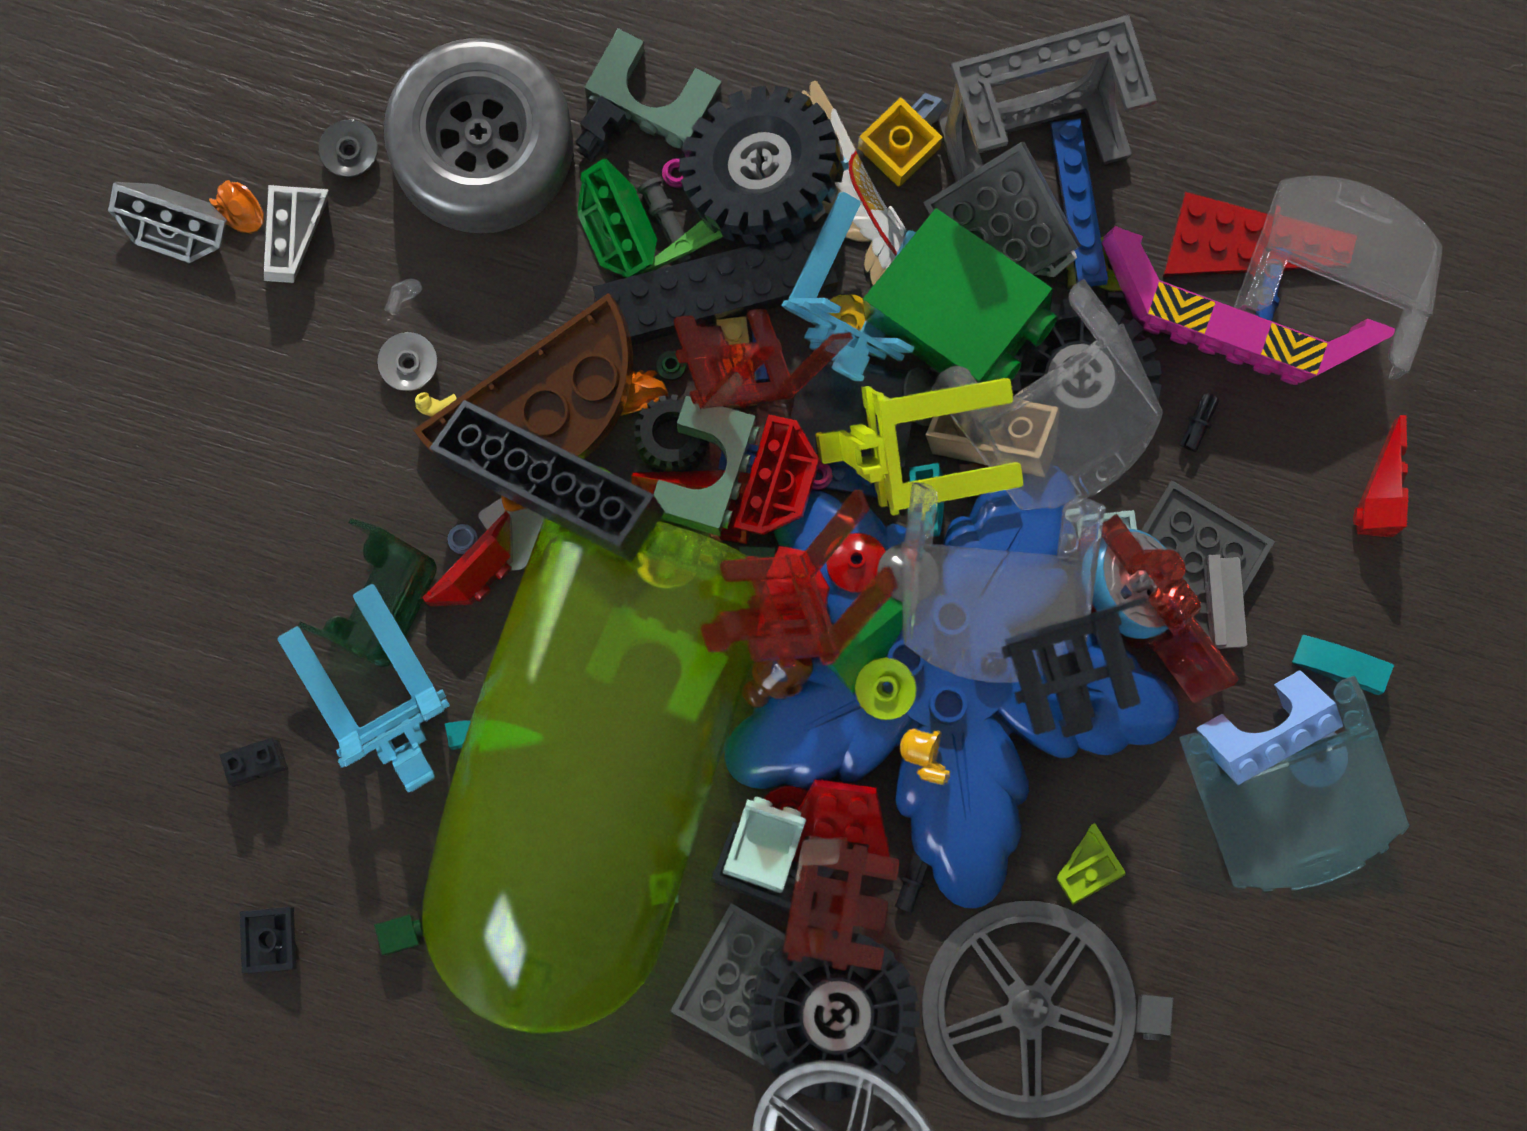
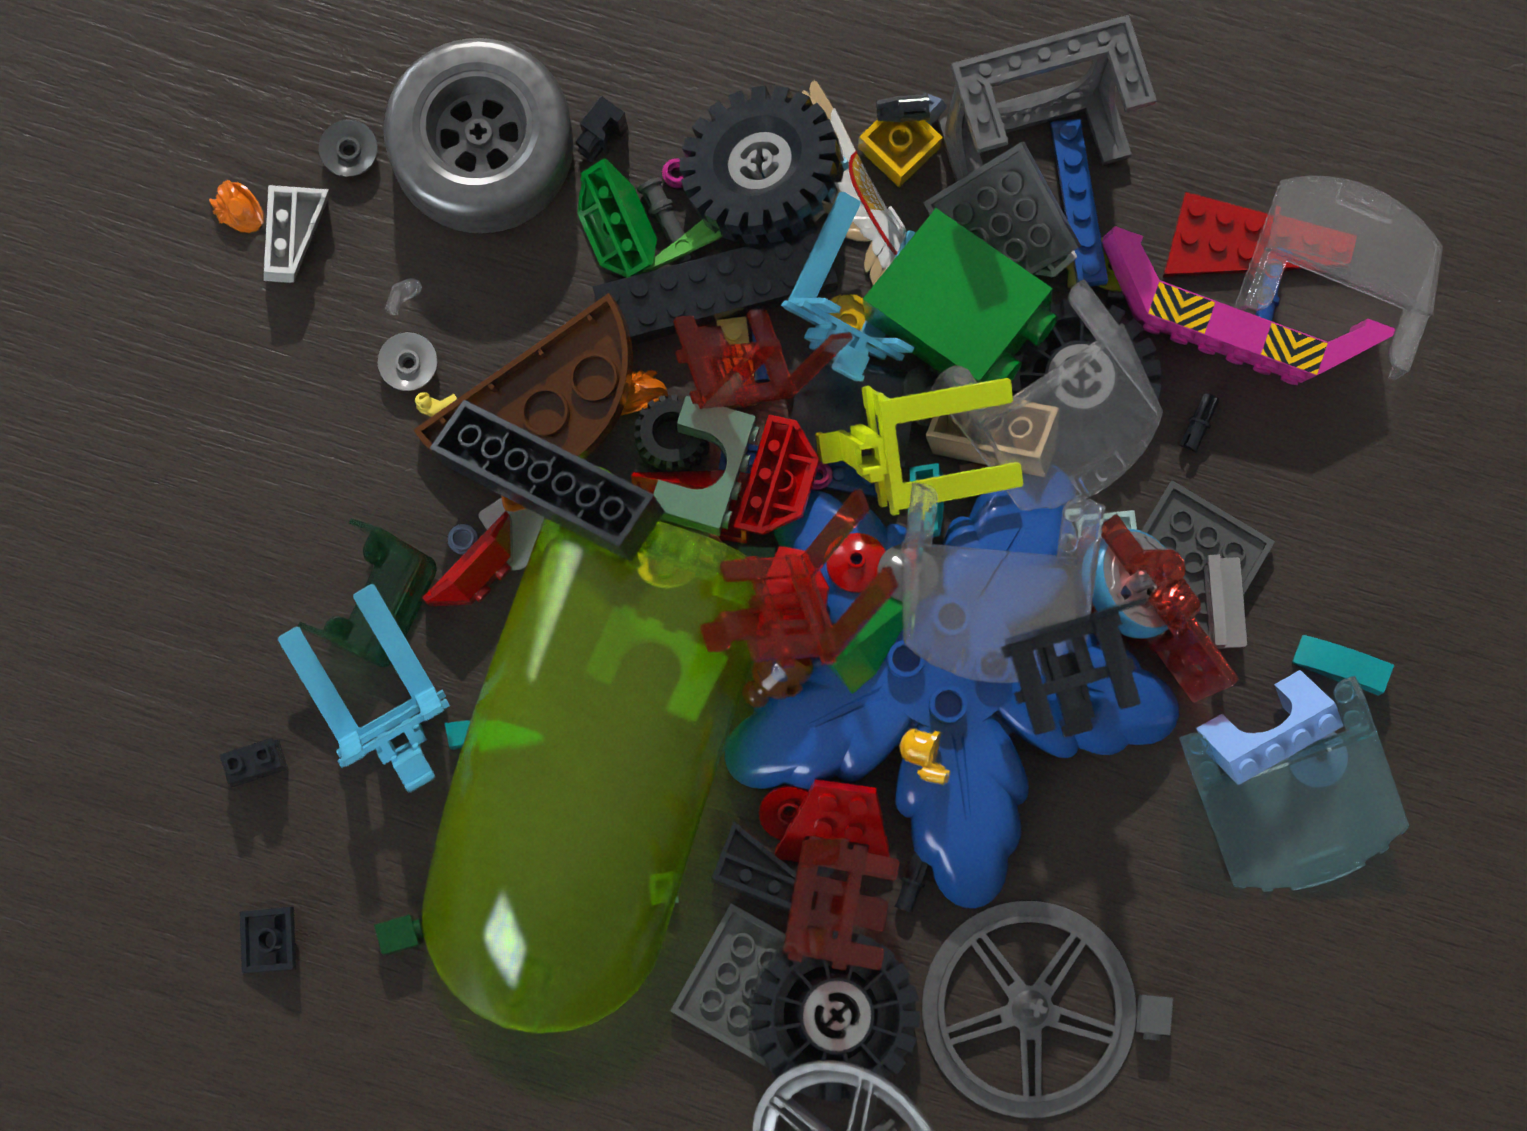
dark grey wedge [108,182,227,263] -> none
sand green arch [585,29,721,148] -> none
dark green plate [656,351,686,380] -> none
light aqua panel [723,797,806,893] -> none
lime dish [855,658,917,720] -> none
lime wing [1057,823,1126,905] -> none
red wedge [1353,415,1408,537] -> none
none -> black hinge [876,94,930,123]

